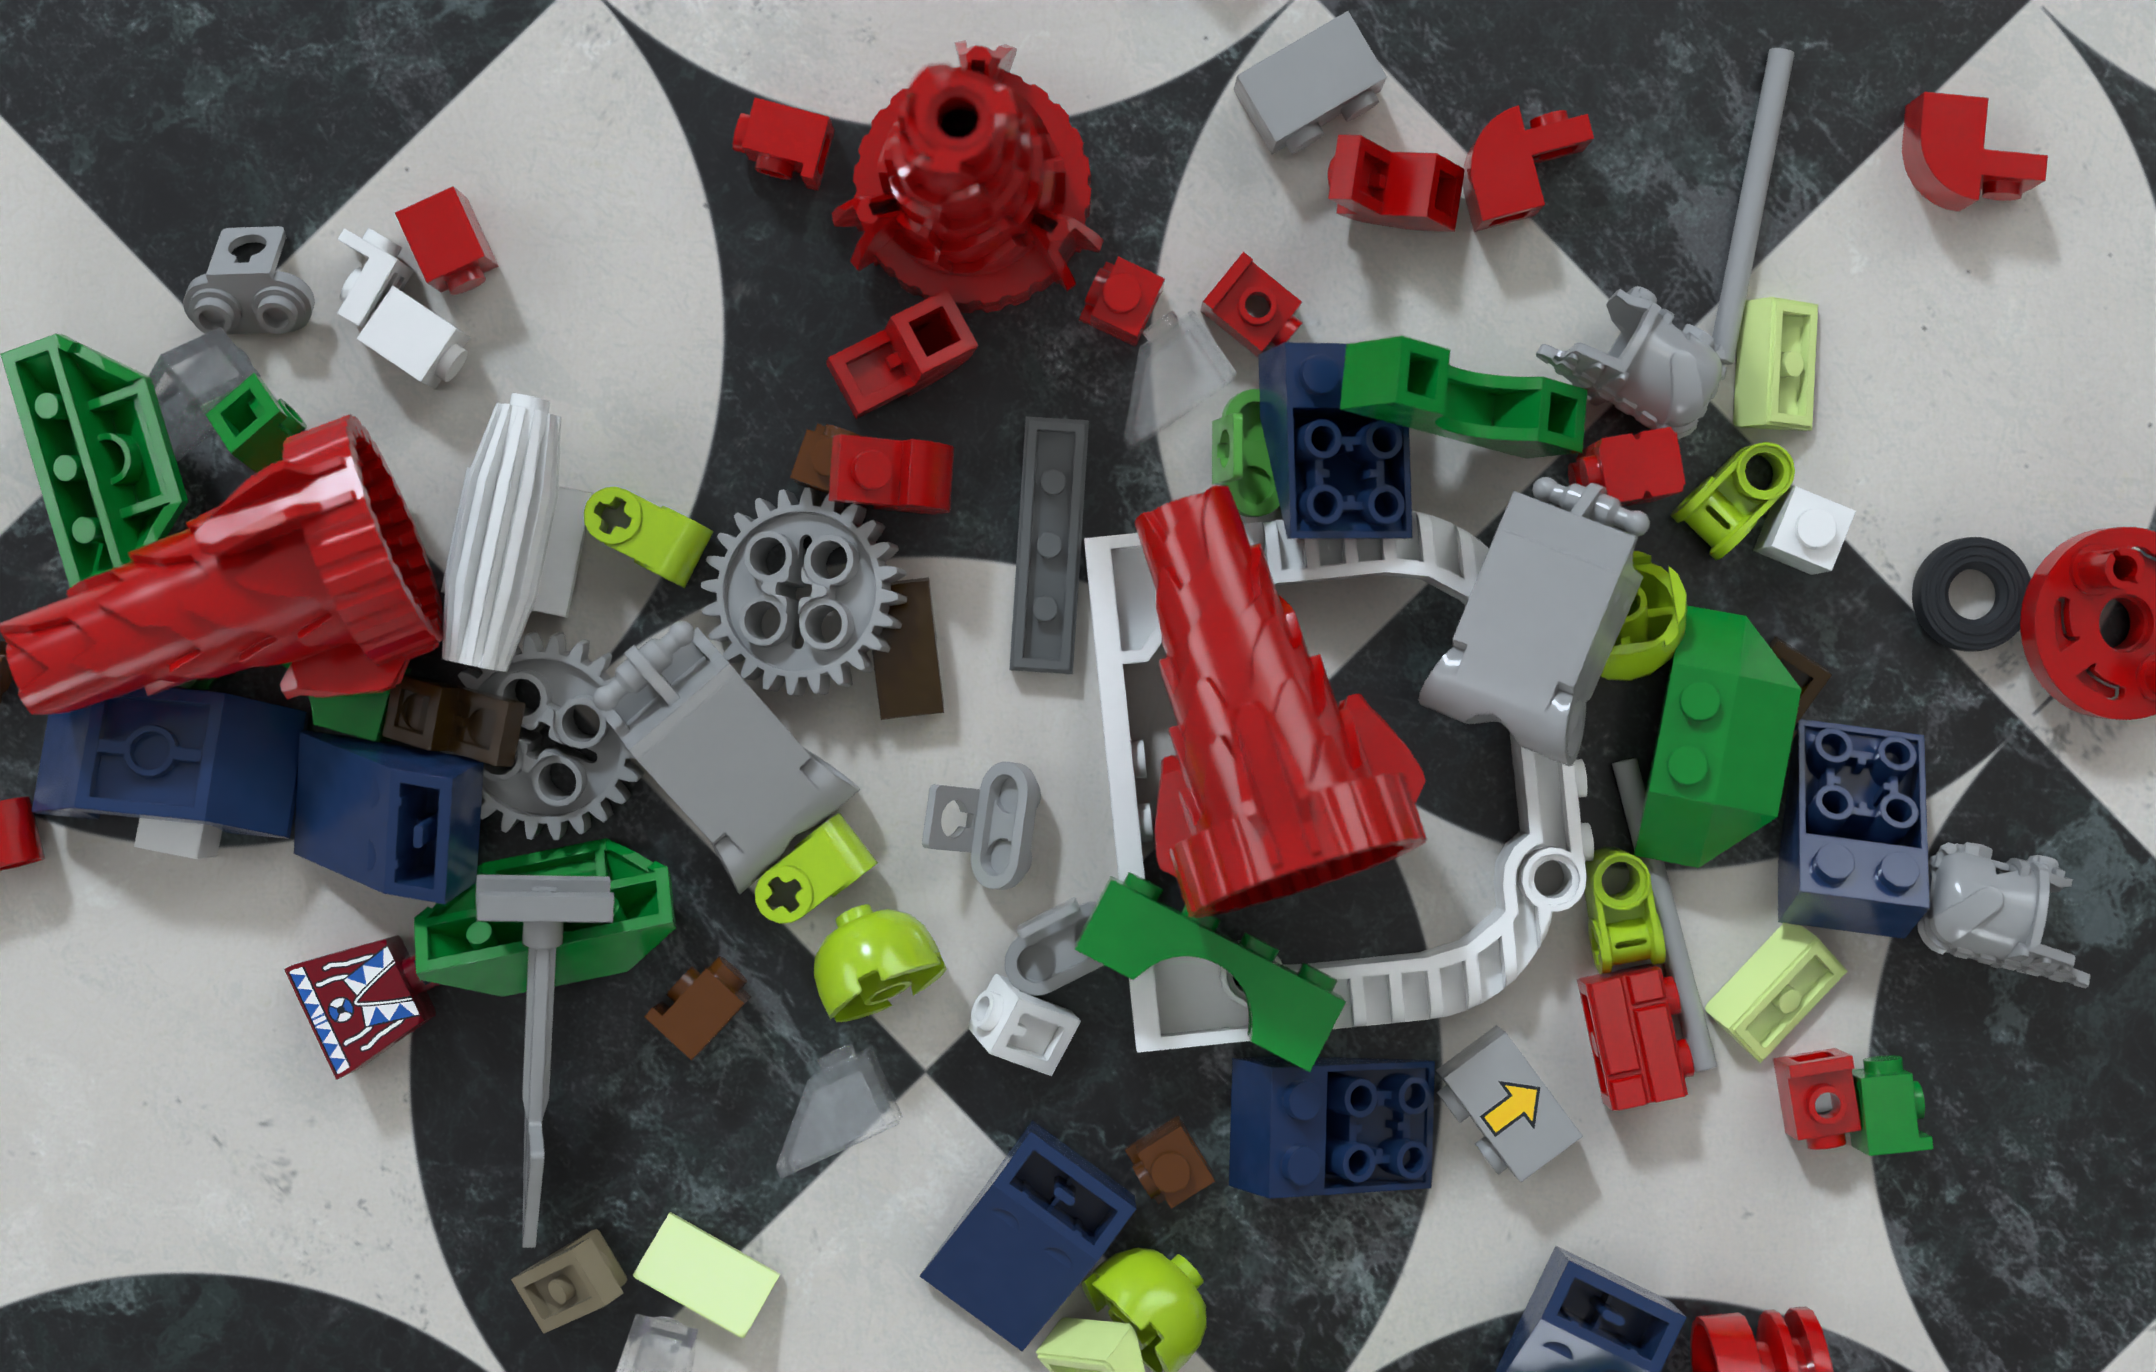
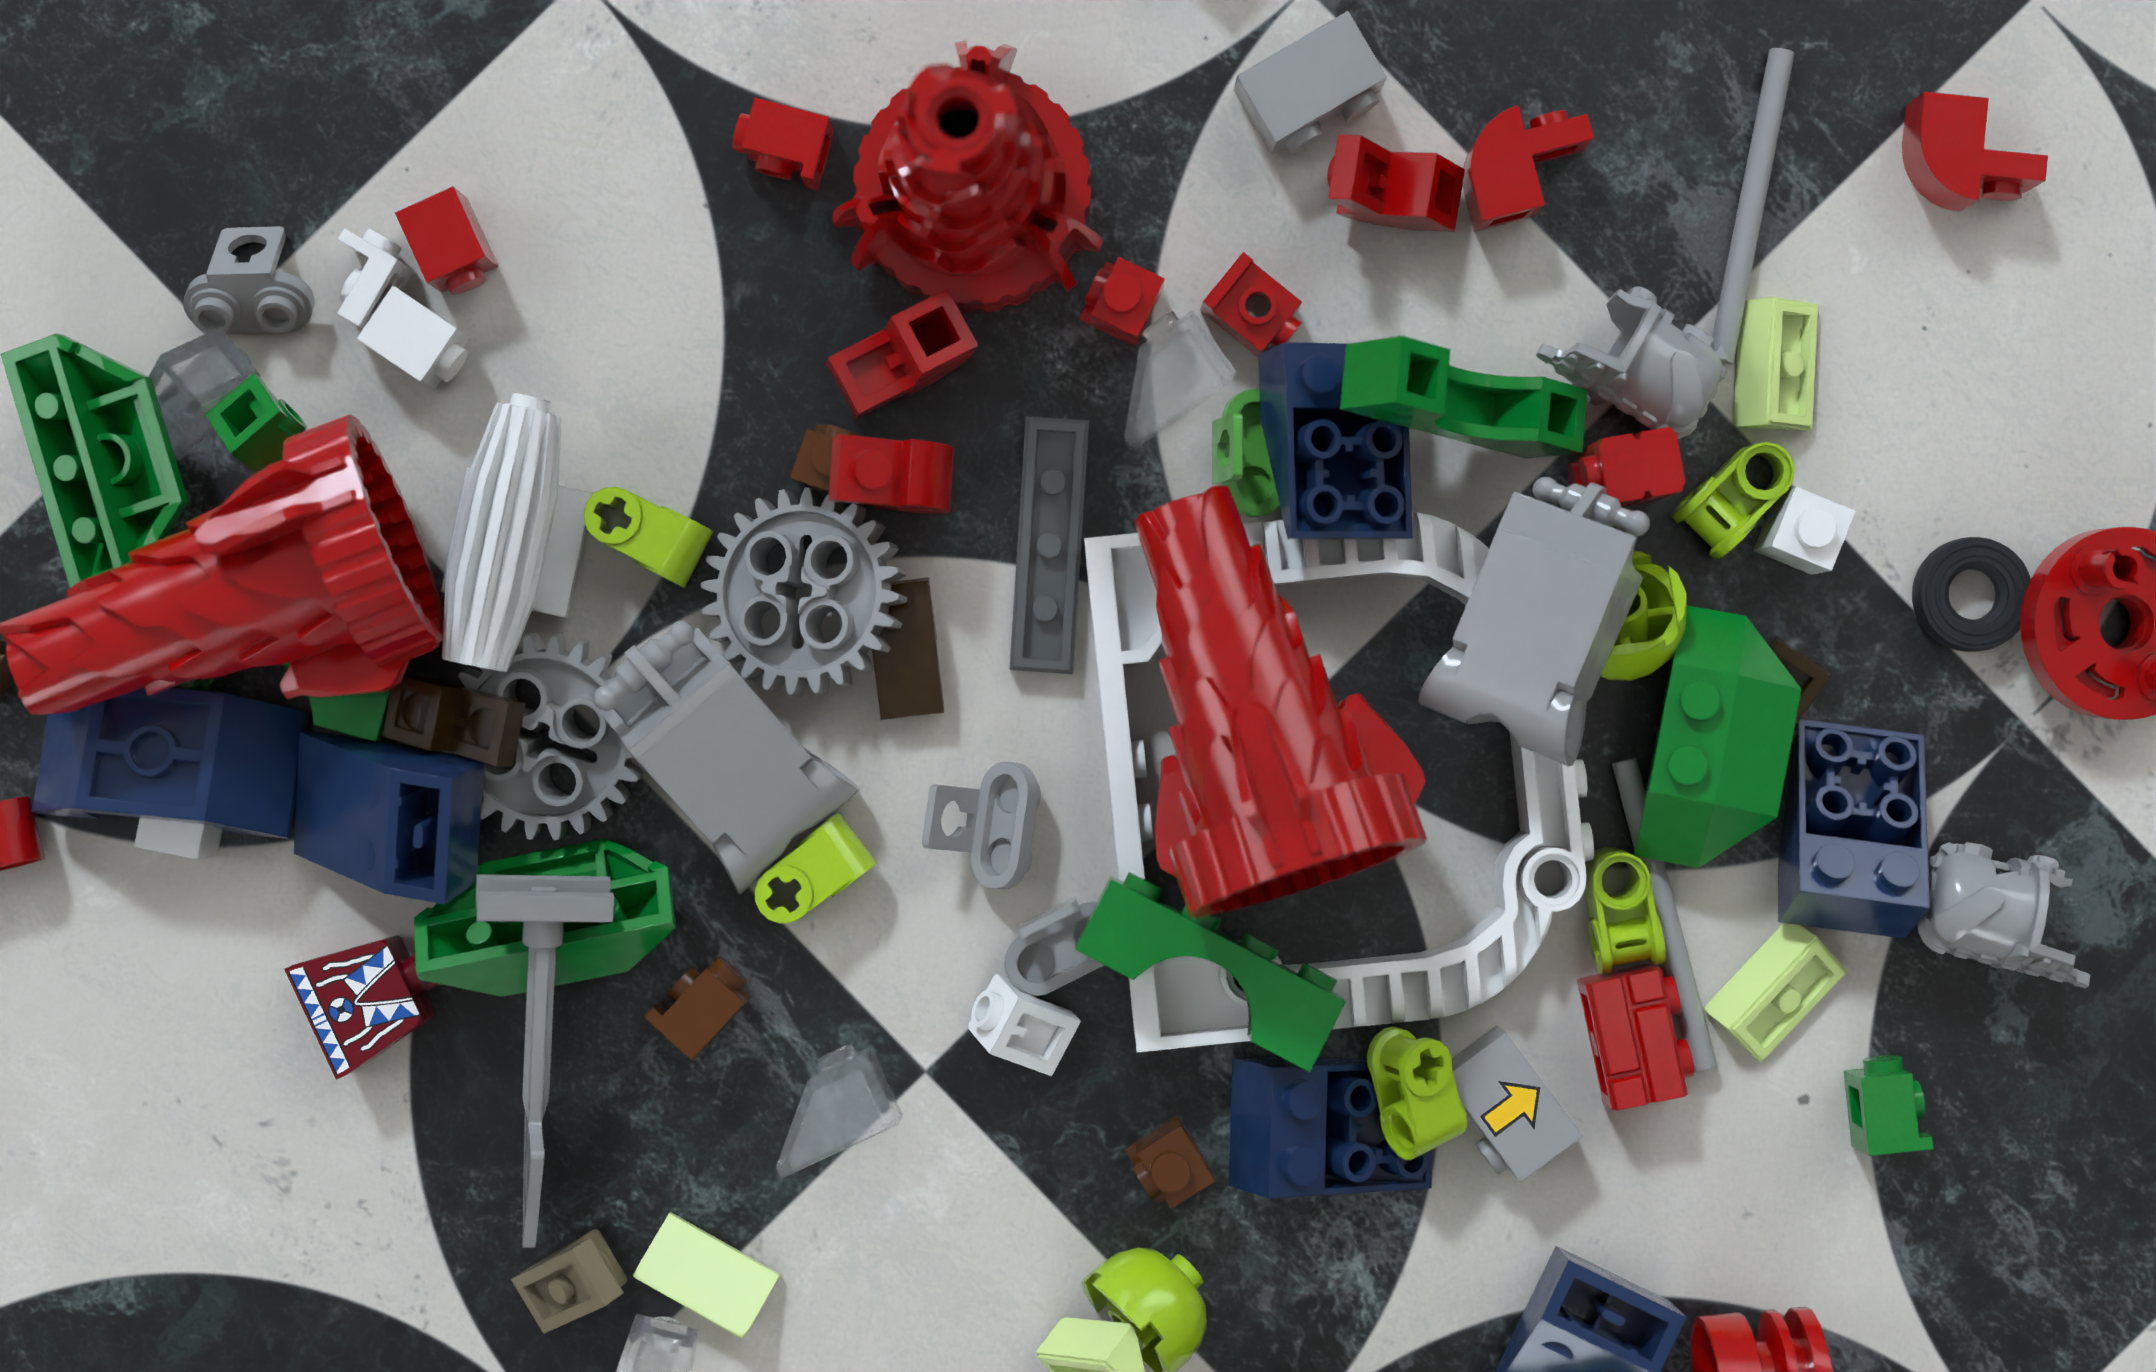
lime cylinder [814,904,947,1022] -> none
dark blue slope [920,1120,1136,1352] -> none
red brick [1773,1048,1862,1150] -> none
none -> lime piece [1367,1027,1467,1160]

